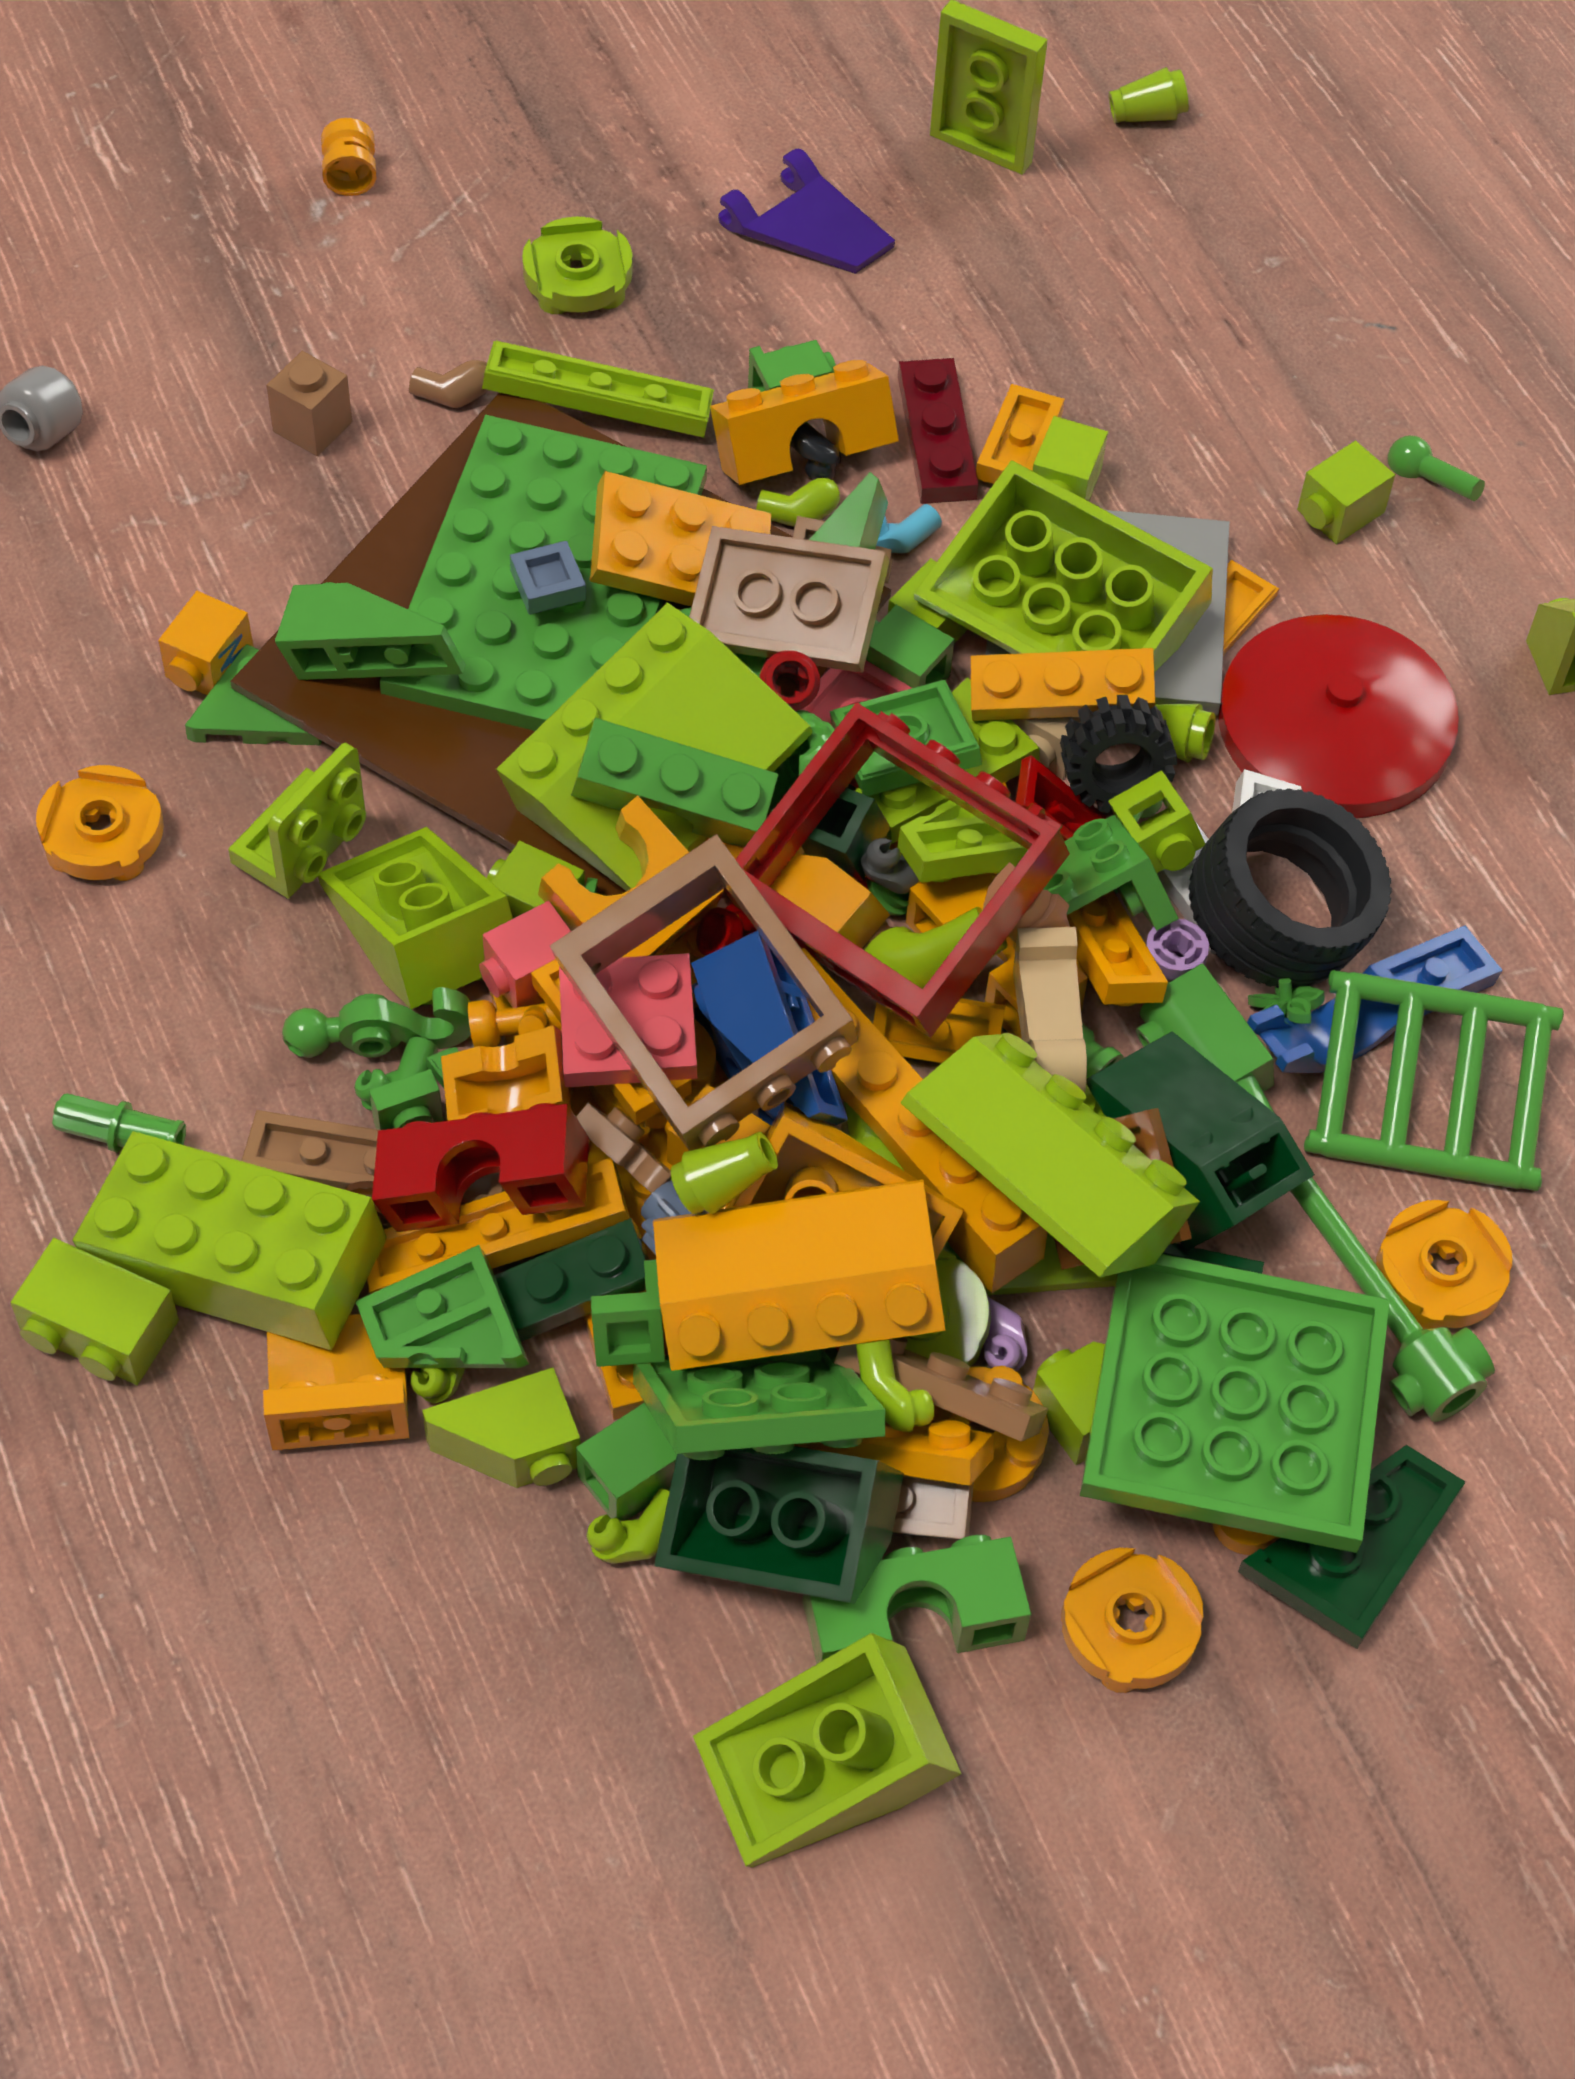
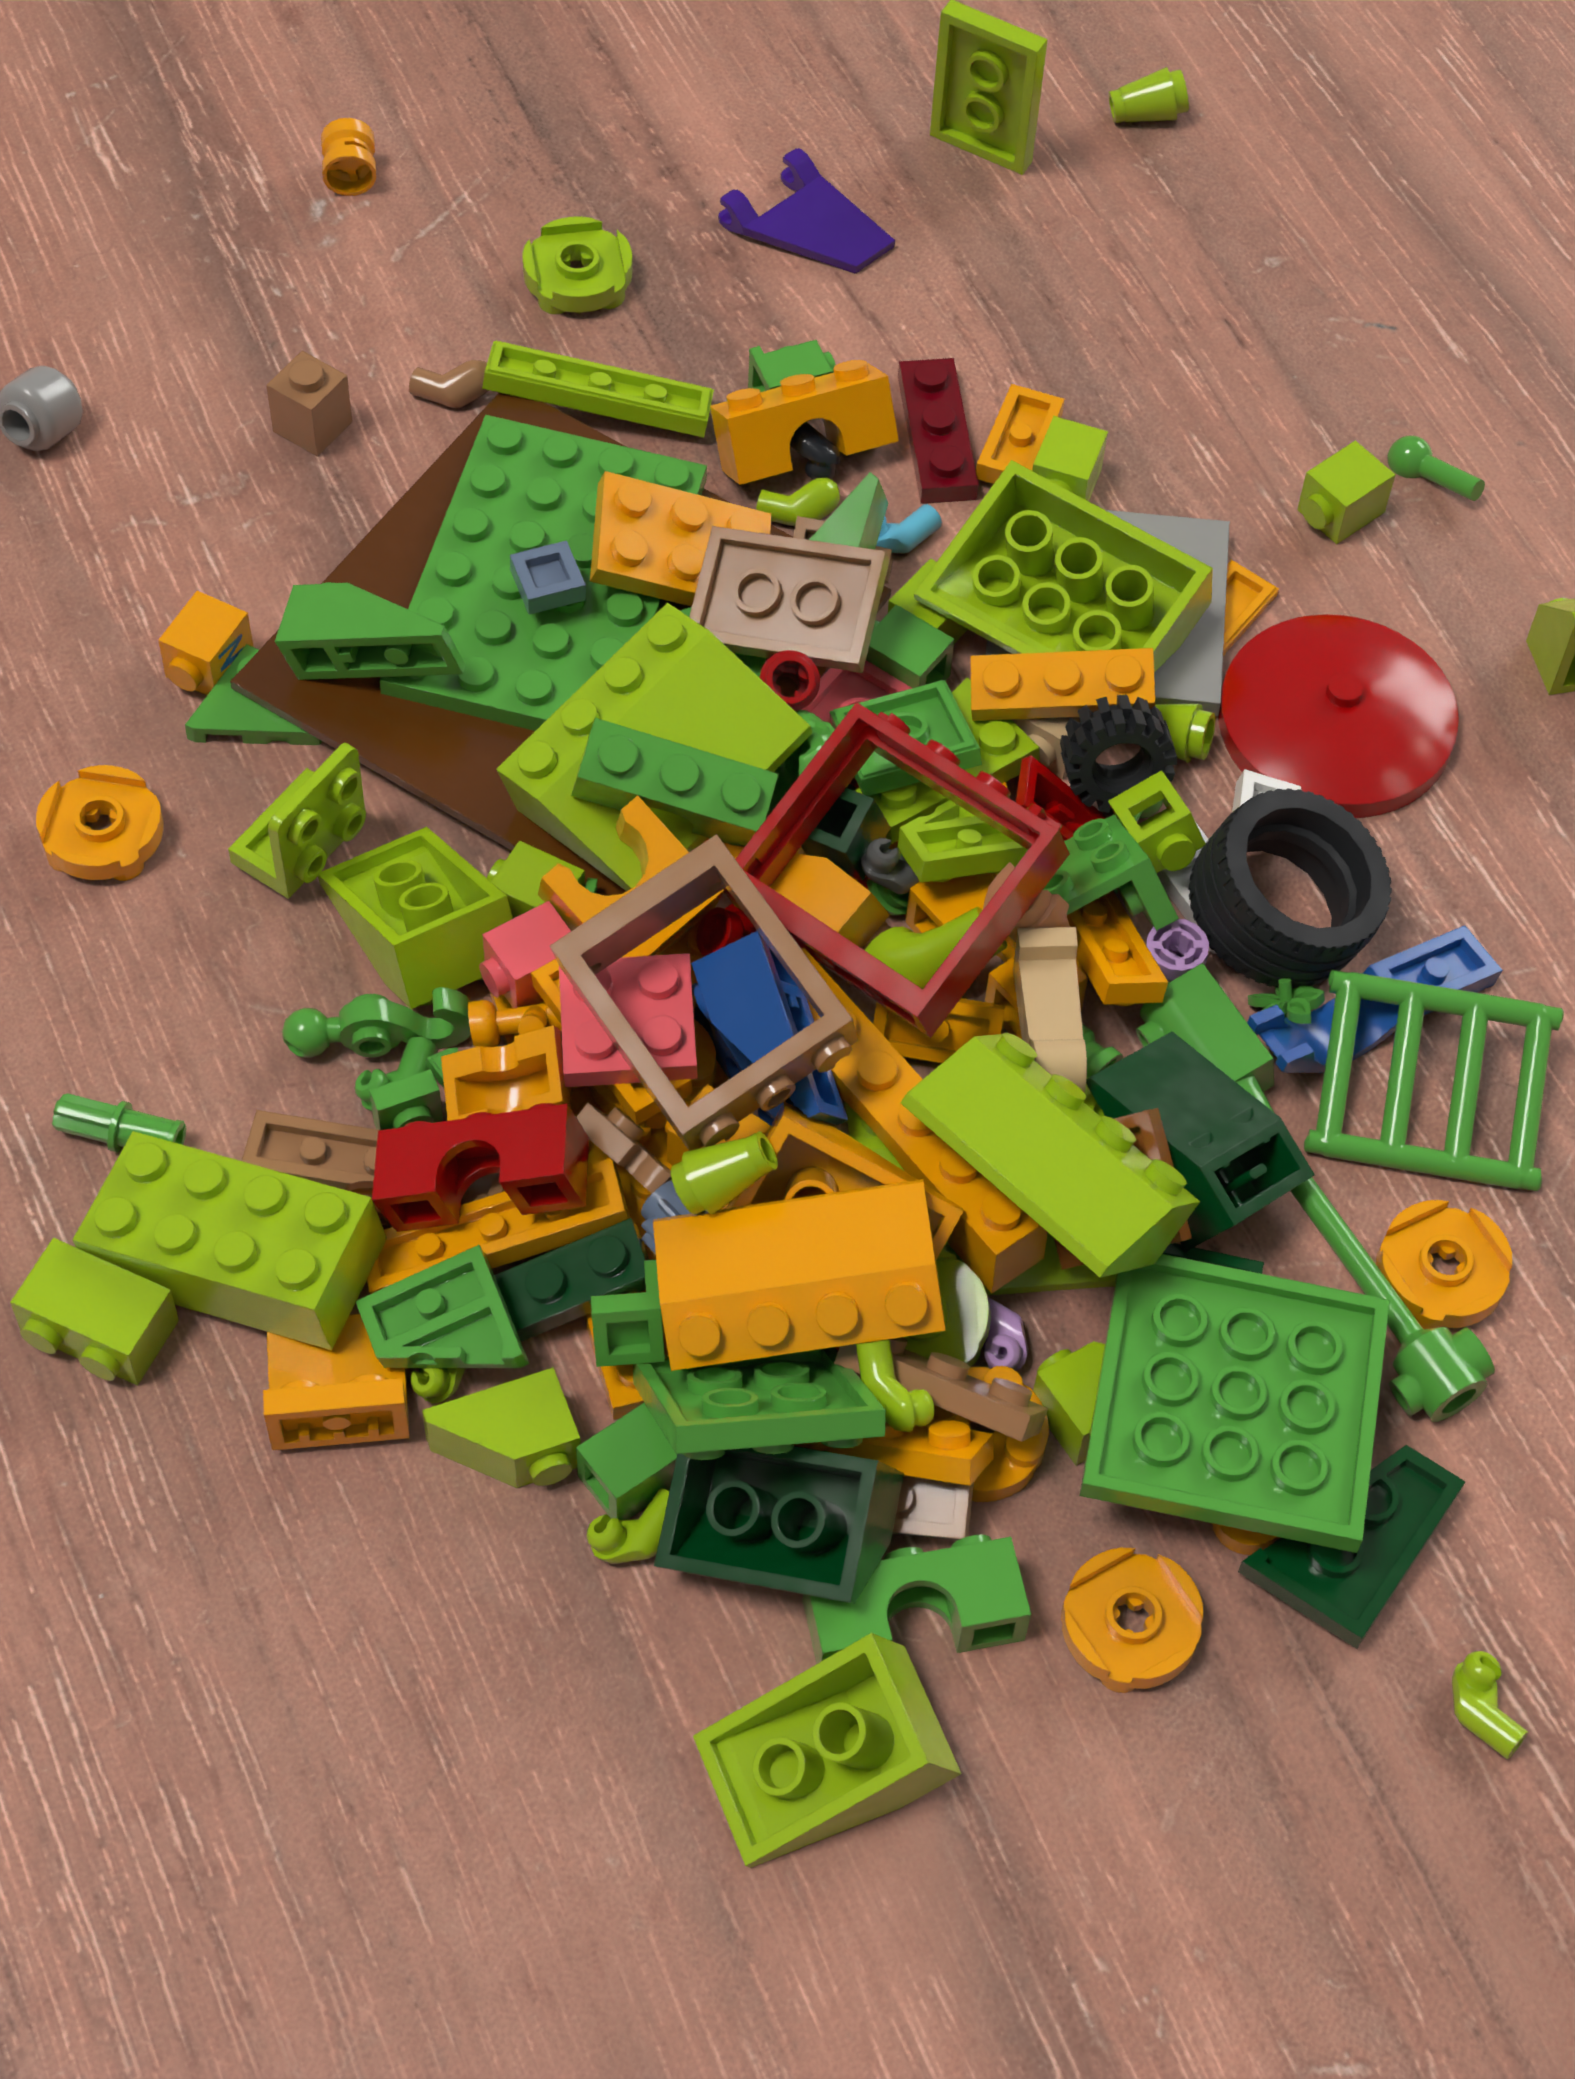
none -> lime arm [1452,1651,1528,1760]

